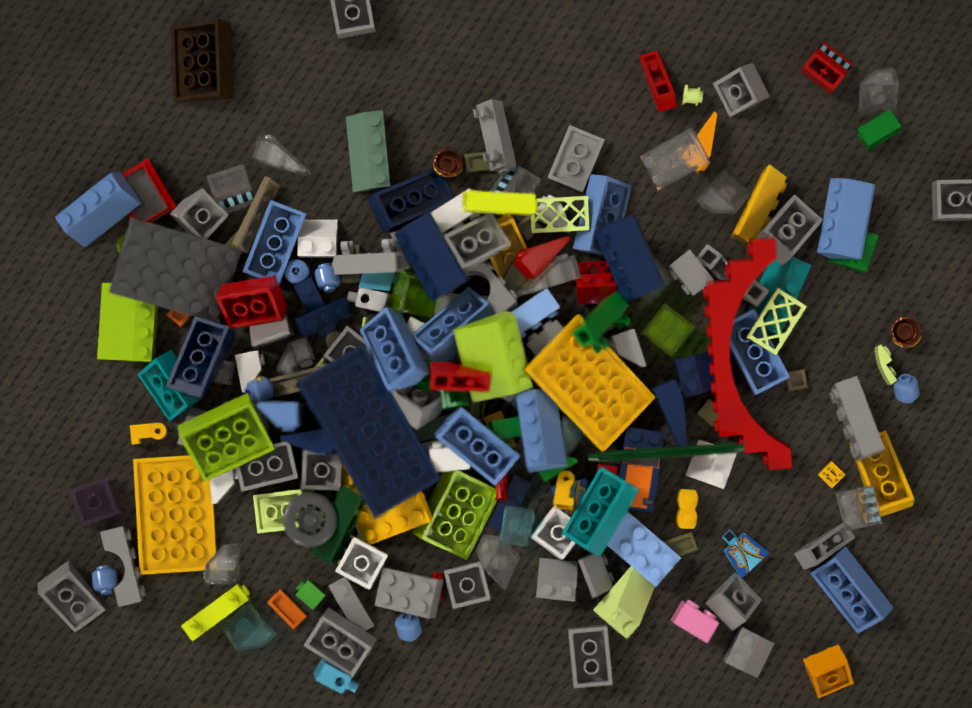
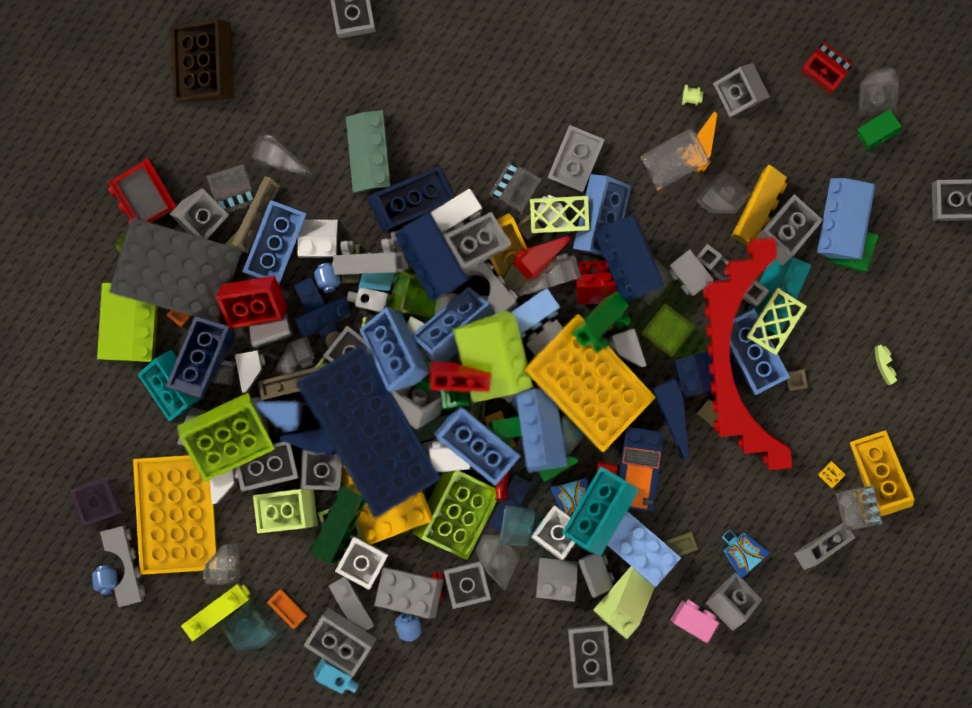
light grey slope [37,561,106,632] -> none
medium blue slope [55,172,142,247] -> none
yellow leg [130,423,168,445] -> none
medium blue head [245,376,275,404] -> none
dark grey wheel [283,493,337,547] -> none
medium blue head [284,259,310,285] -> none
bright green brick [296,579,326,610] -> none
copper hair [433,149,463,178] -> none
neon yellow brick [462,191,538,216] -> none
olive tile [464,152,491,174] -> none
light grey brick [473,99,517,174] -> none
yellow leg [554,471,575,511] -> none
dark green piece [588,442,745,463] -> none
red slope [639,51,676,113] -> none
yellow brick [676,489,698,529] -> none
white slope [686,439,736,489] -> none
light grey slope [723,626,775,678] -> none
light orange slope [803,645,854,699] -> none
medium blue slope [810,547,894,634] -> none
light grey brick [829,376,884,461] -> none
copper hair [890,317,921,348] -> none
medium blue head [893,374,920,404] -> none

